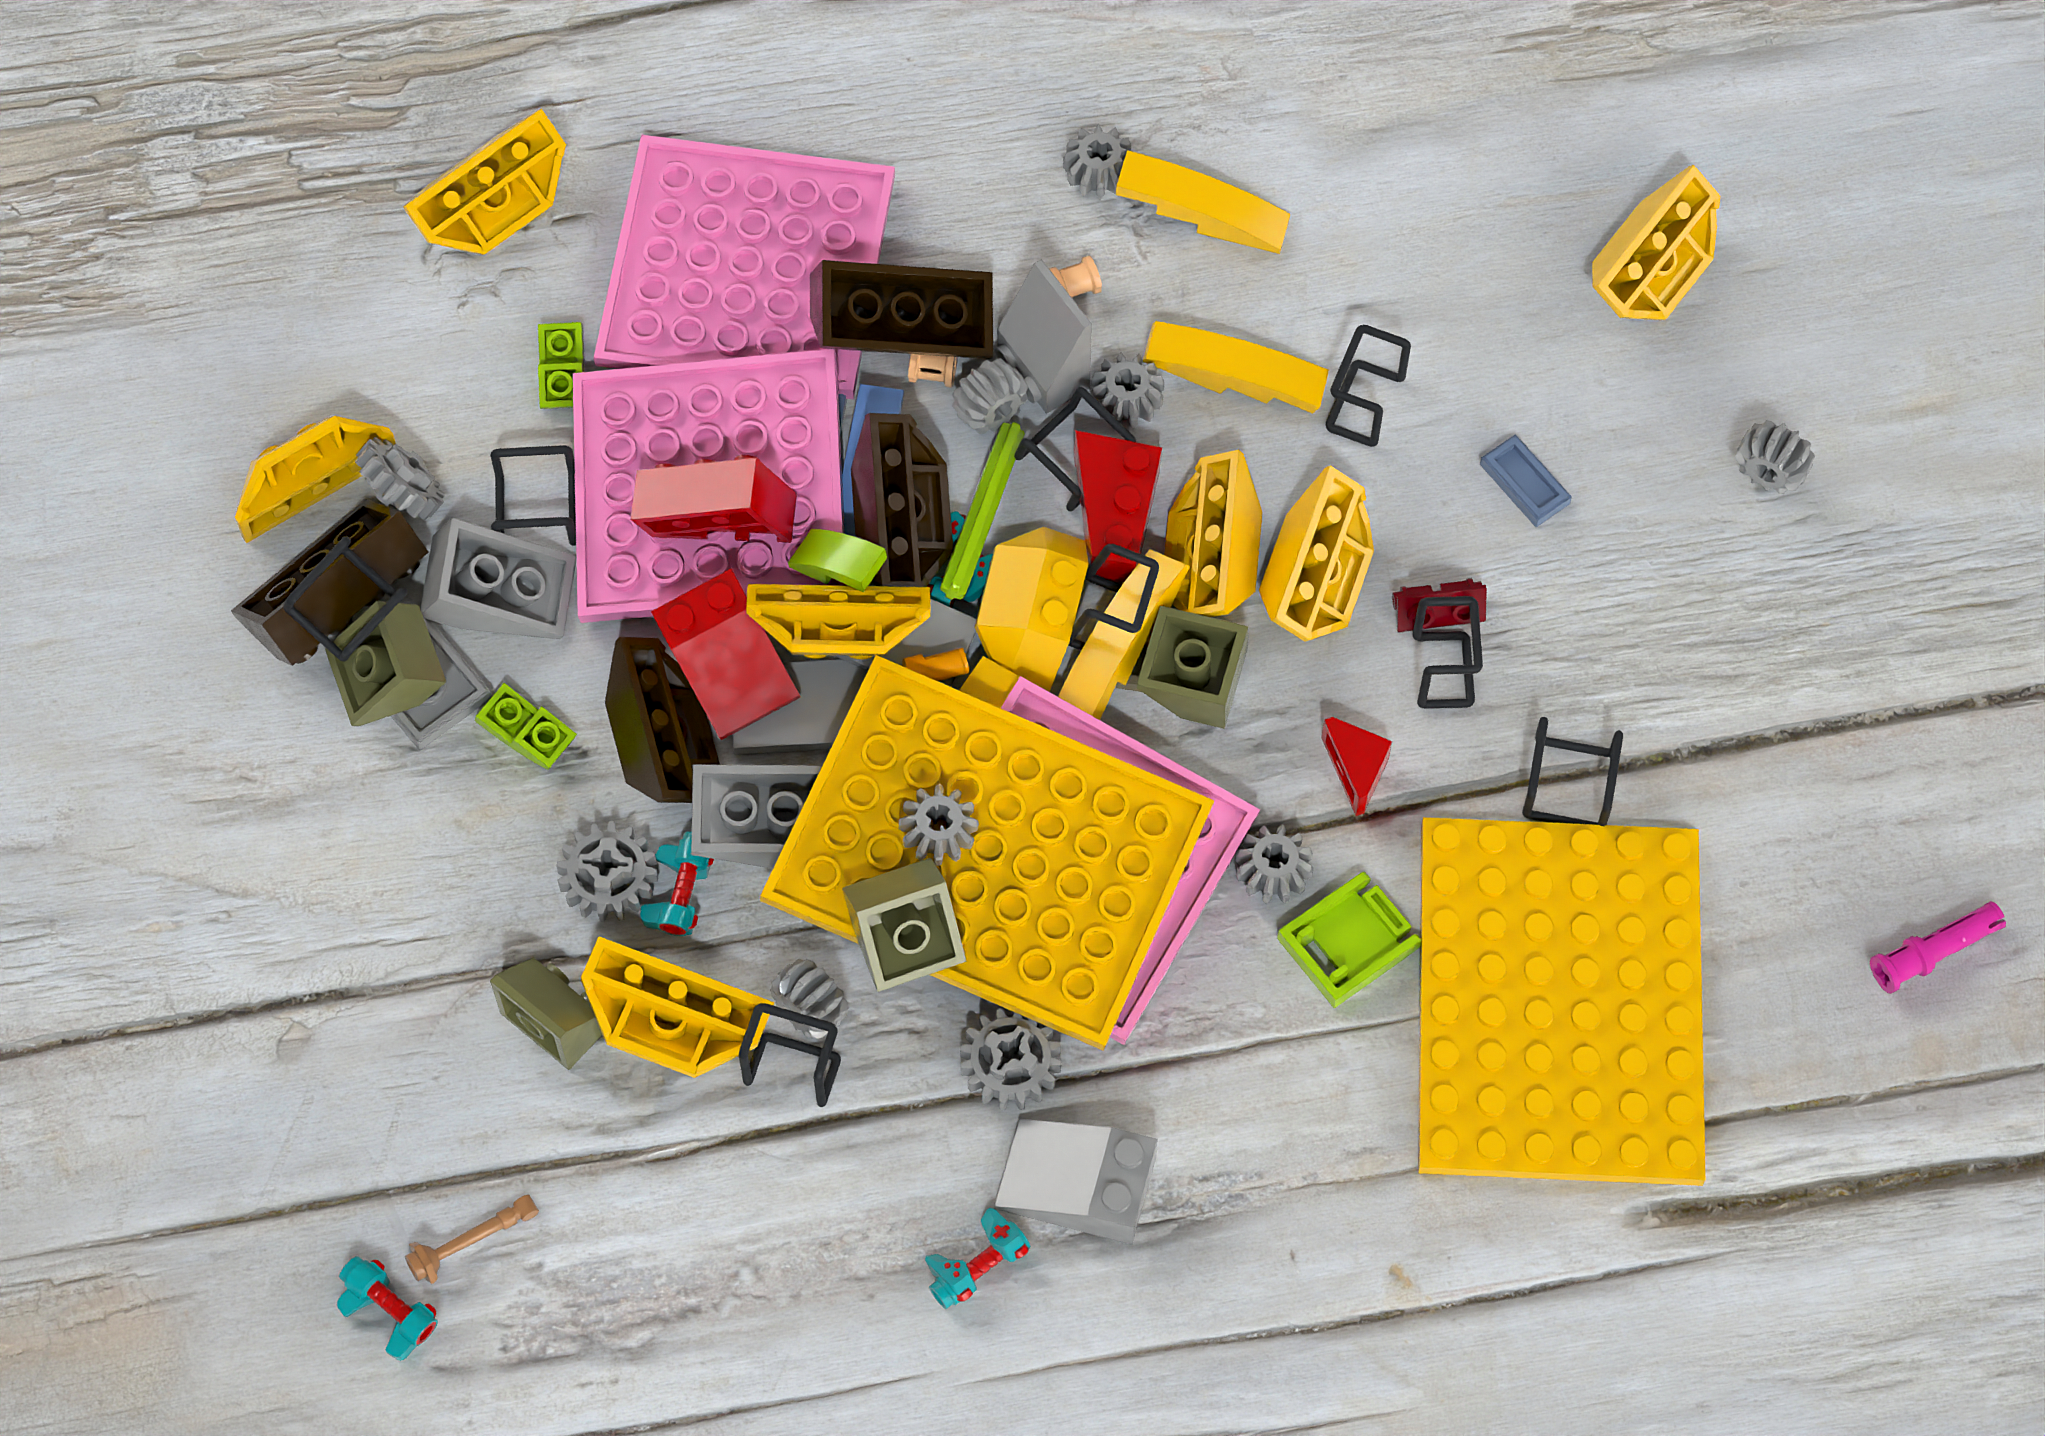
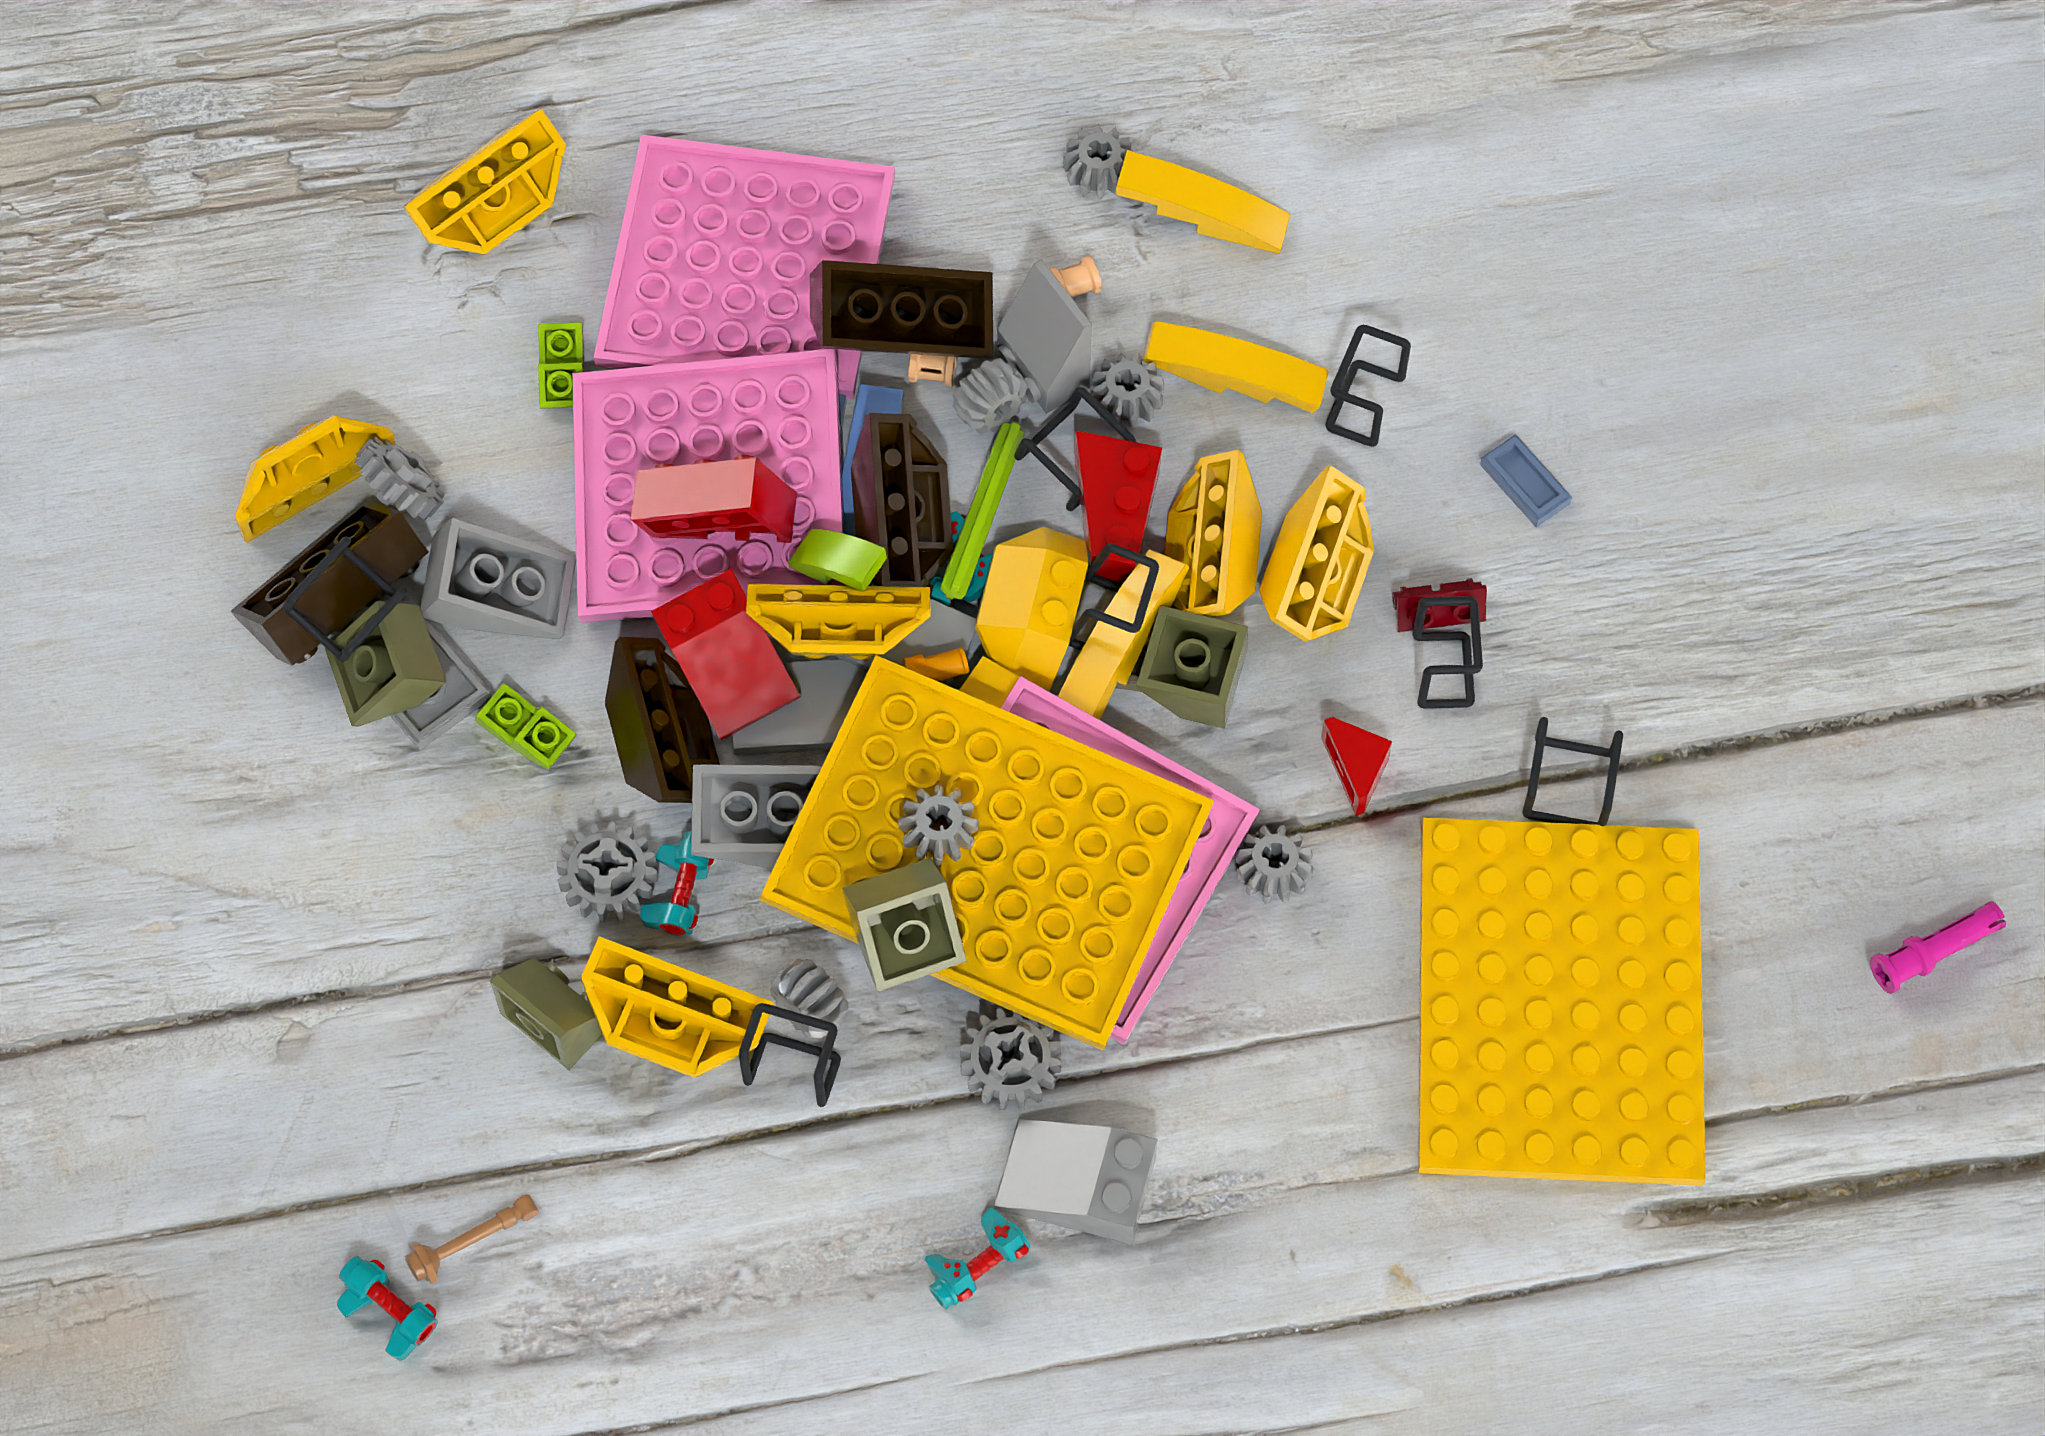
black piece [490,445,576,546] -> none
lime container [1277,872,1422,1009] -> none
yellow wedge [1592,165,1721,320] -> none
light grey gear [1735,420,1815,494] -> none

